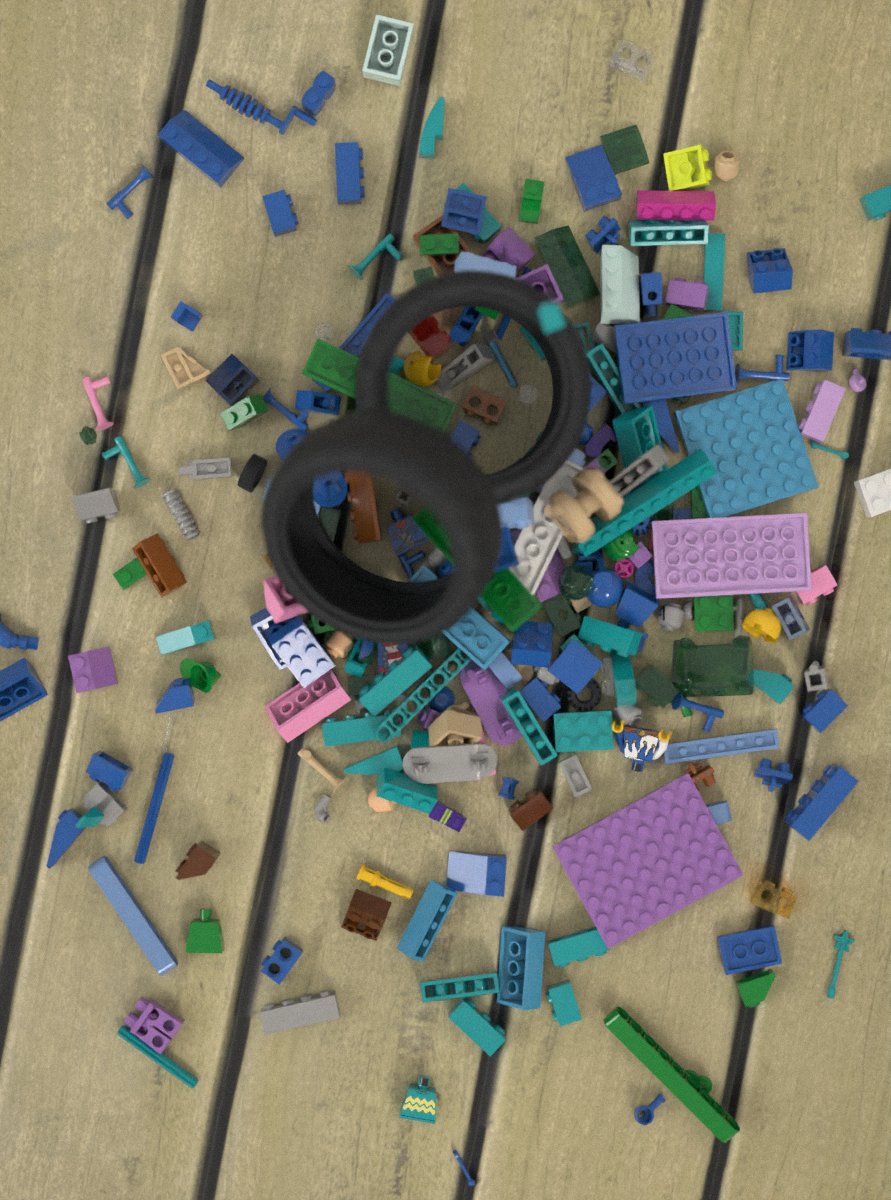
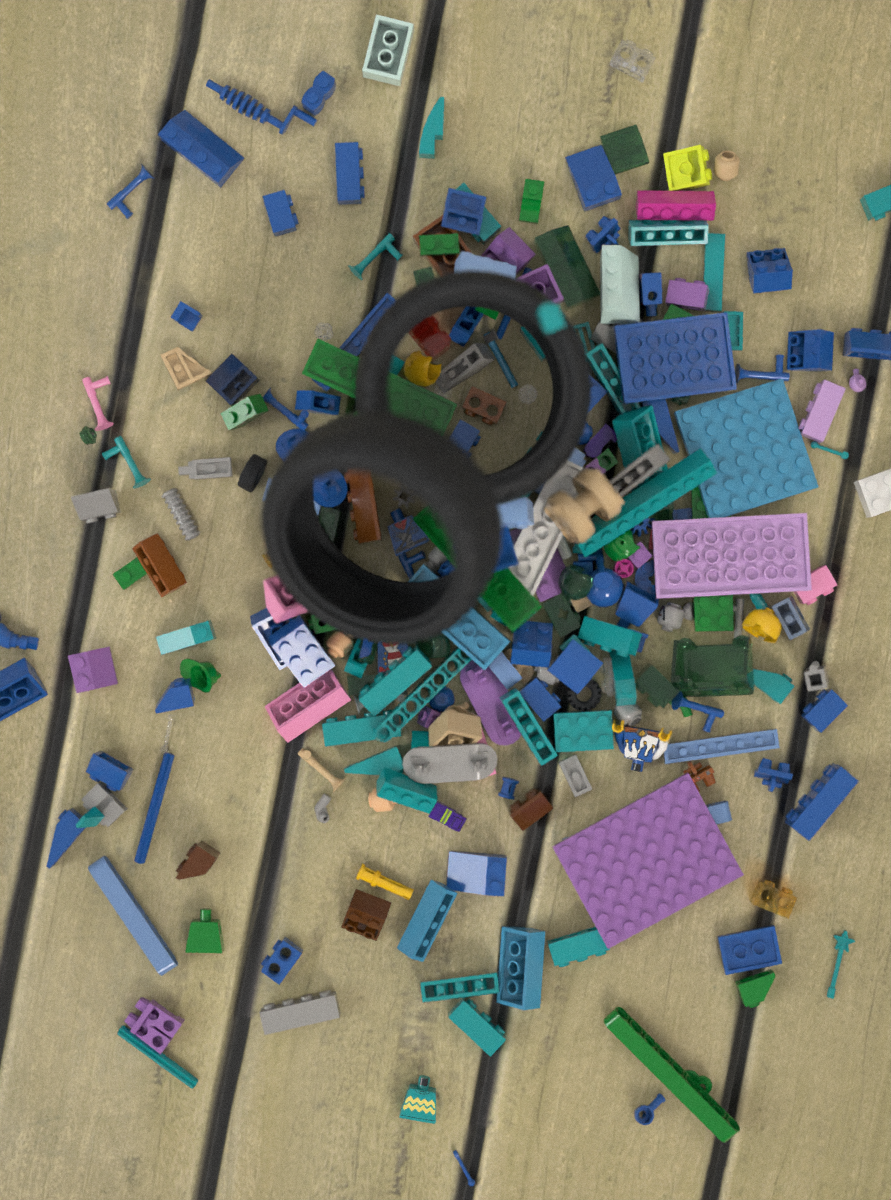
teal brick [546,979,582,1026] -> none

